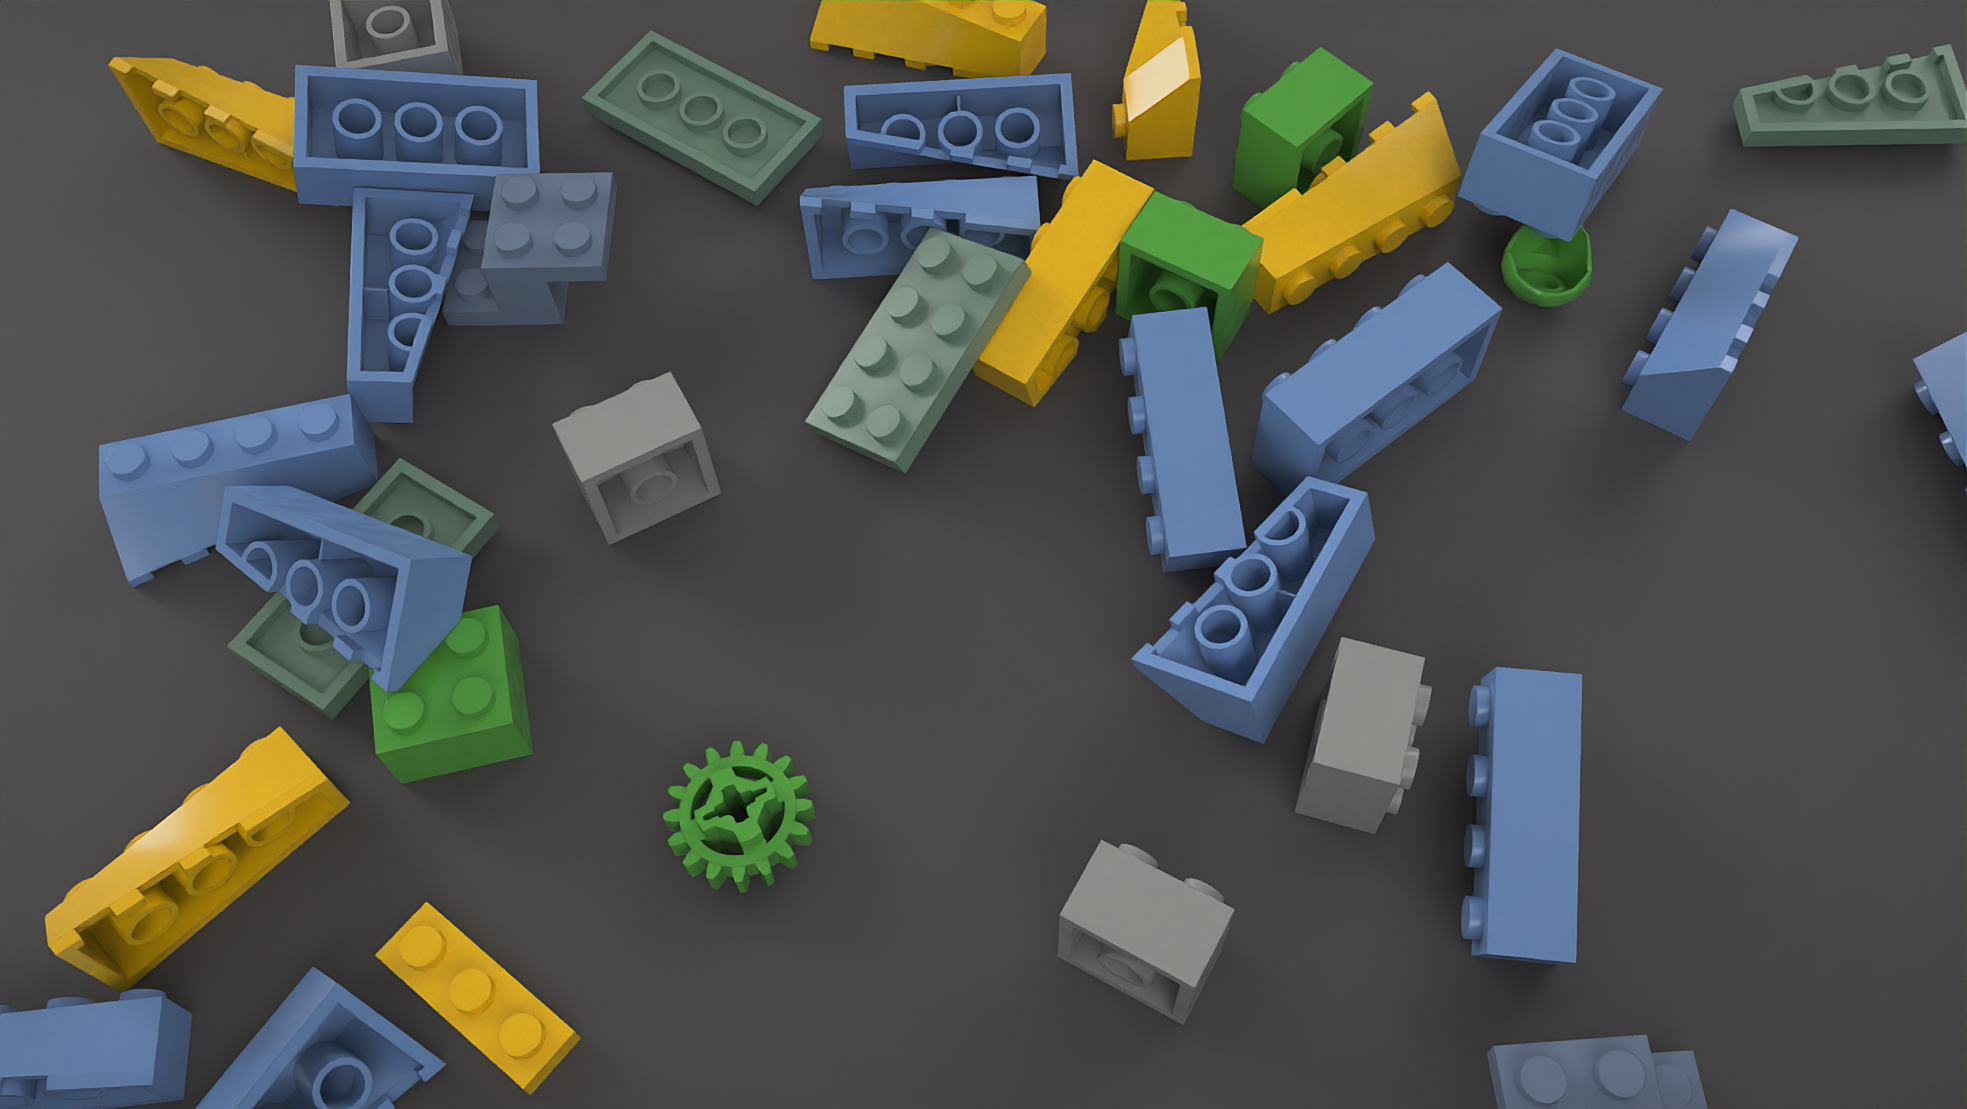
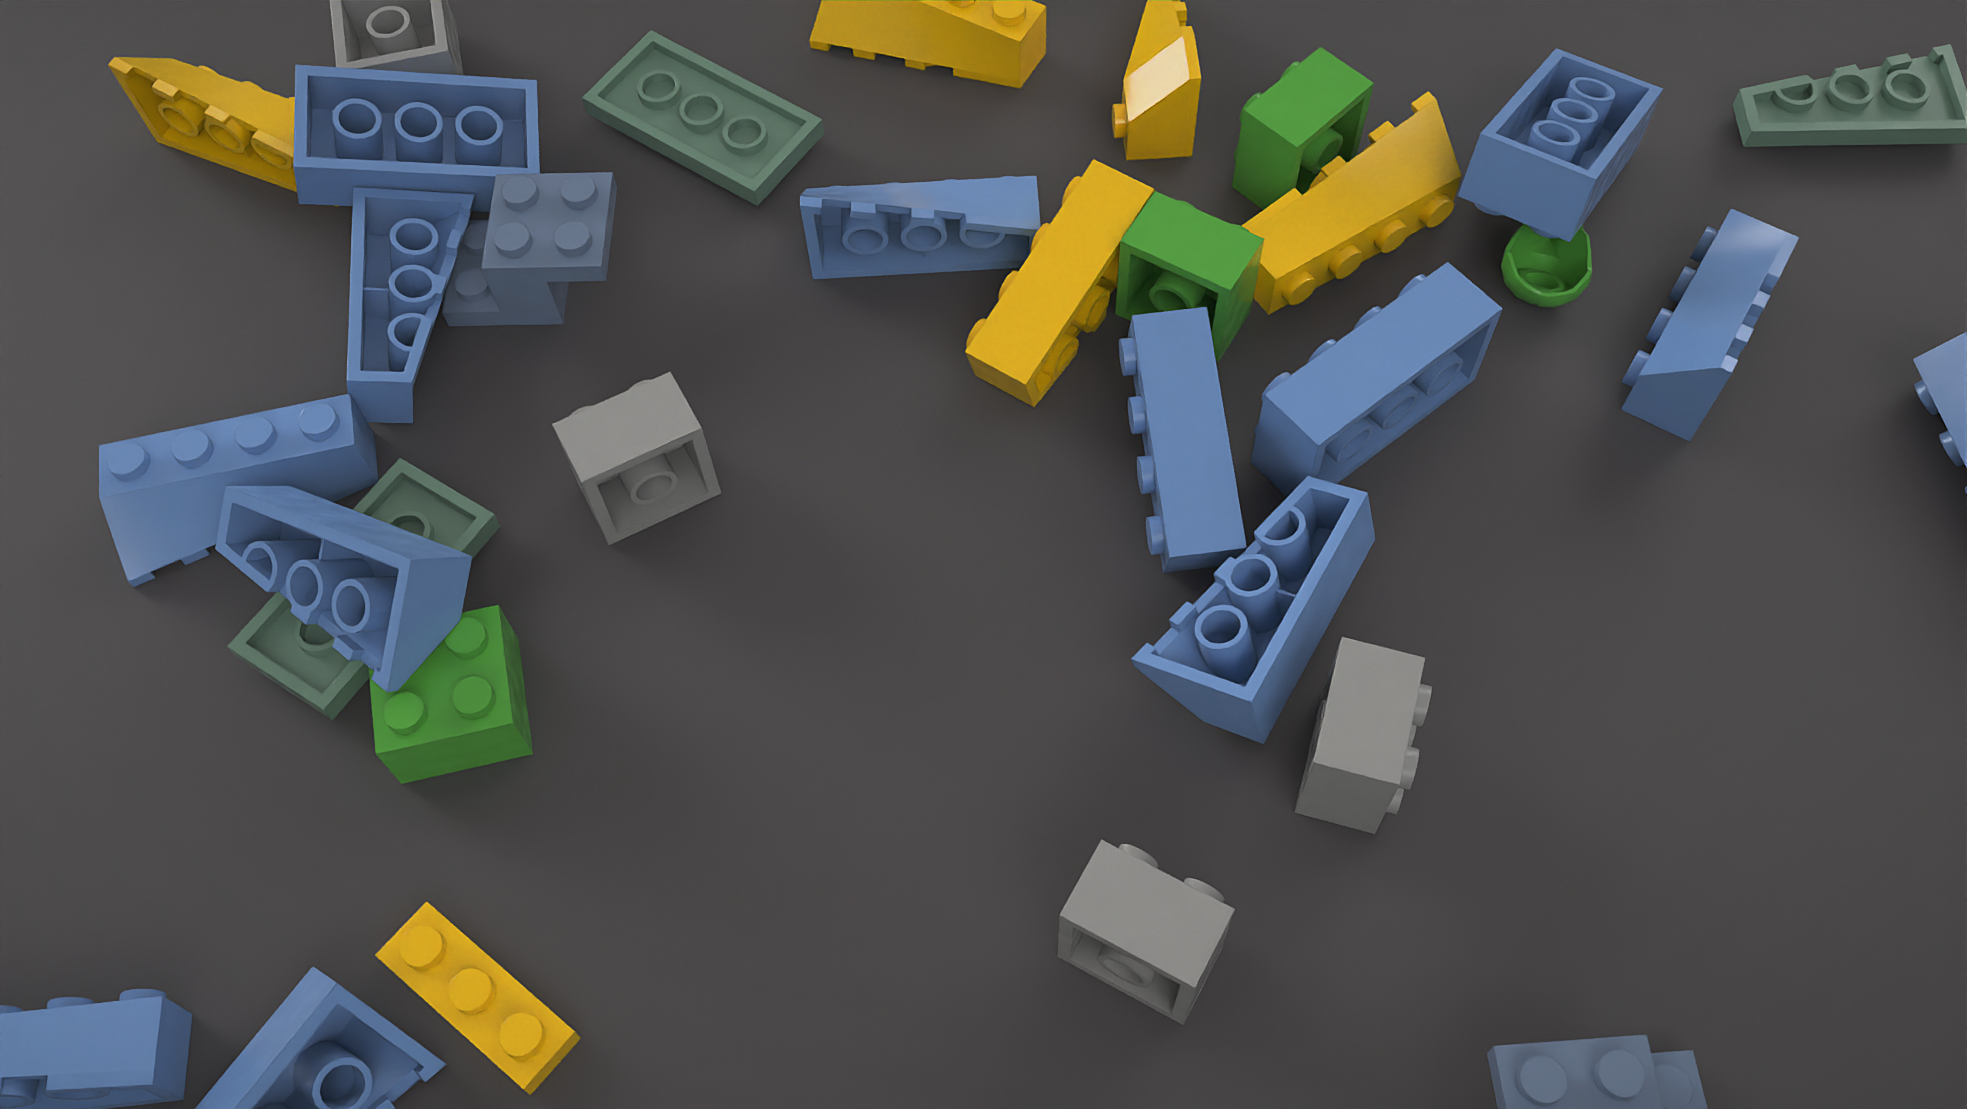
yellow wedge [44,726,351,993] -> none
bright green gear [663,741,816,893] -> none
sand green plate [805,227,1032,474] -> none
medium blue wedge [844,73,1079,181] -> none
medium blue wedge [1461,667,1582,965] -> none

